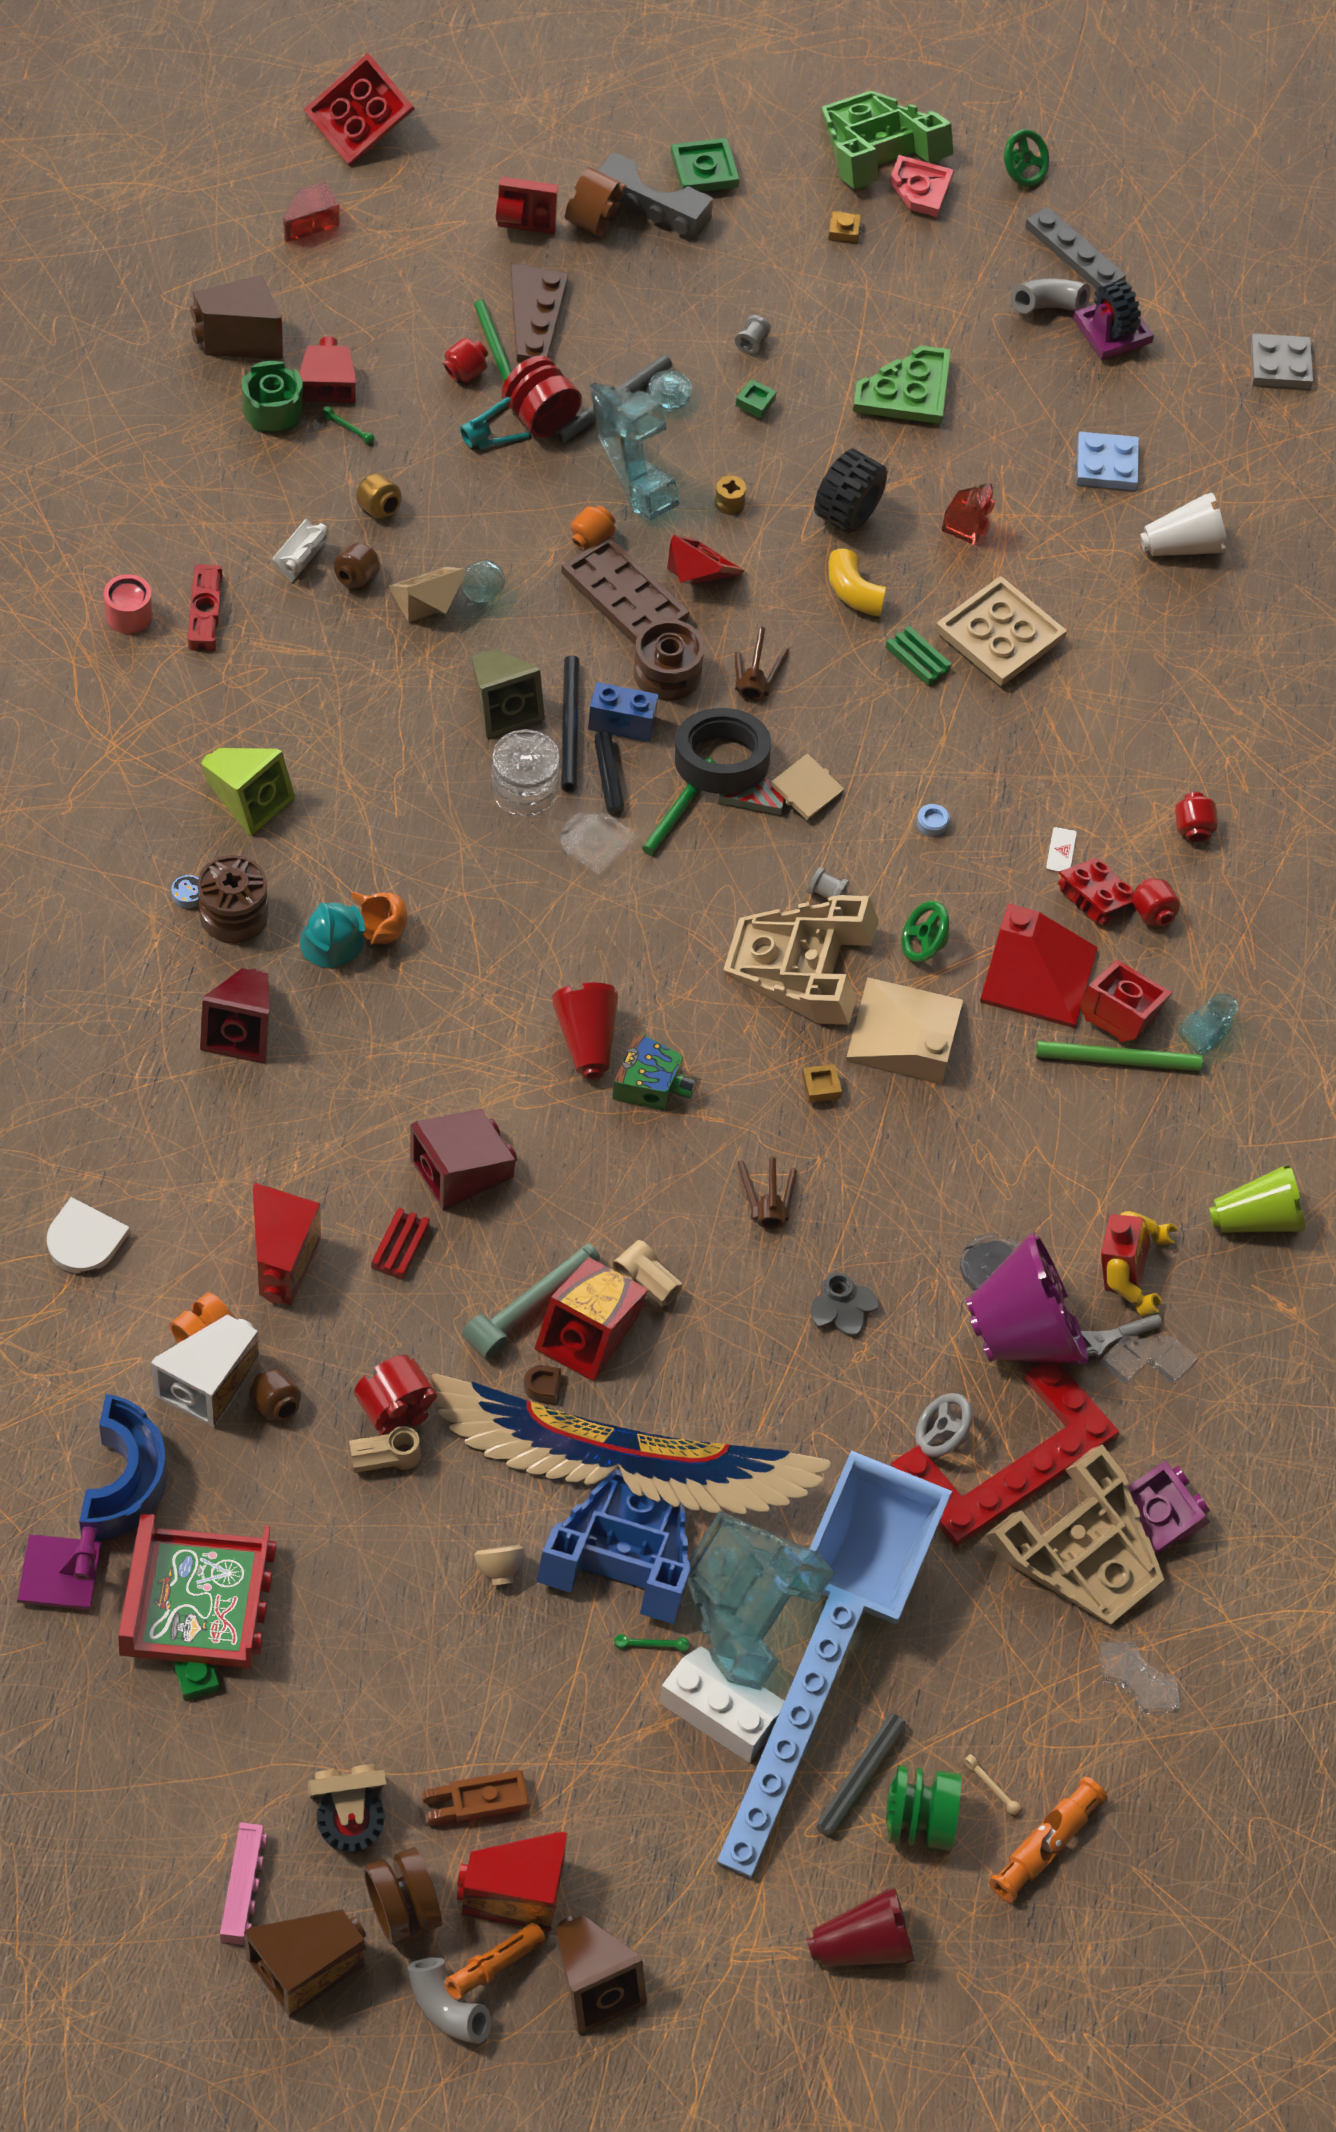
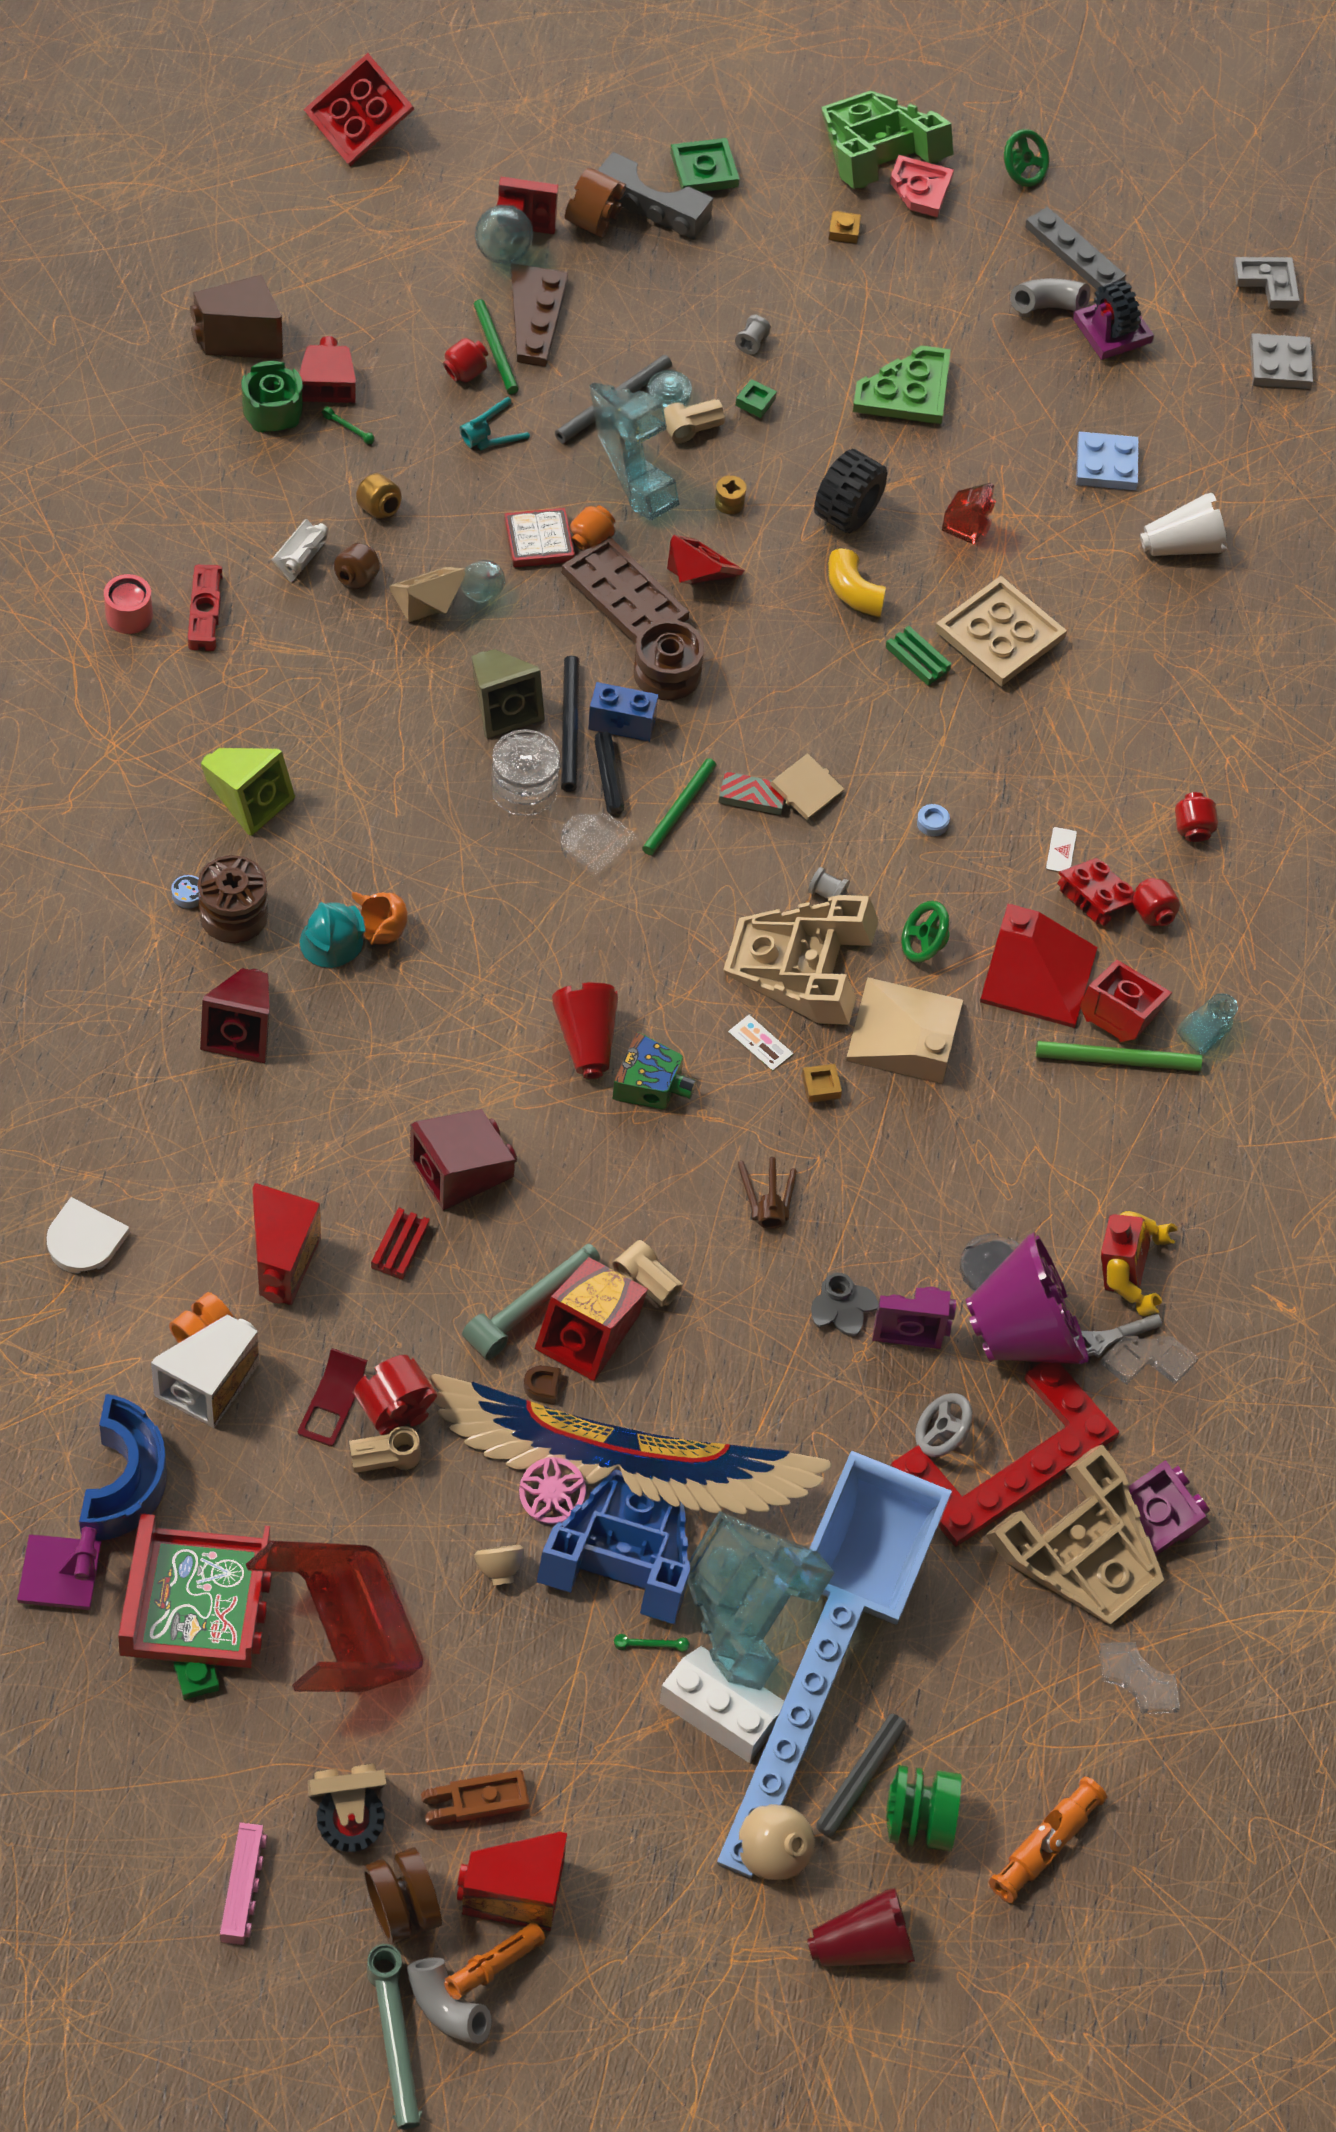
reddish brown slope [244,1910,366,2018] -> none
reddish brown head [249,1369,301,1421] -> none
clear red slope [283,181,340,242] -> none
red wheel [501,355,582,438] -> none
reddish brown slope [556,1915,647,2035] -> none
black tyre [675,708,771,794] -> none
reddish brown plant [735,626,789,701] -> none
tan hinge [964,1754,1021,1816] -> none
lime cone [1208,1165,1306,1233] -> none
none -> clear red windscreen [246,1541,423,1692]
none -> dark red piece [298,1348,368,1447]
none -> sand green piece [367,1944,423,2130]
none -> clear light blue cylinder [474,204,534,264]
none -> tile [504,508,574,568]
none -> bright pink wheel [519,1457,586,1525]
none -> tan piece [660,399,725,443]
none -> white sticker [728,1015,793,1071]
none -> tan cylinder [739,1804,815,1880]
none -> magenta plate [872,1287,956,1349]
none -> light grey plate [1233,257,1300,309]

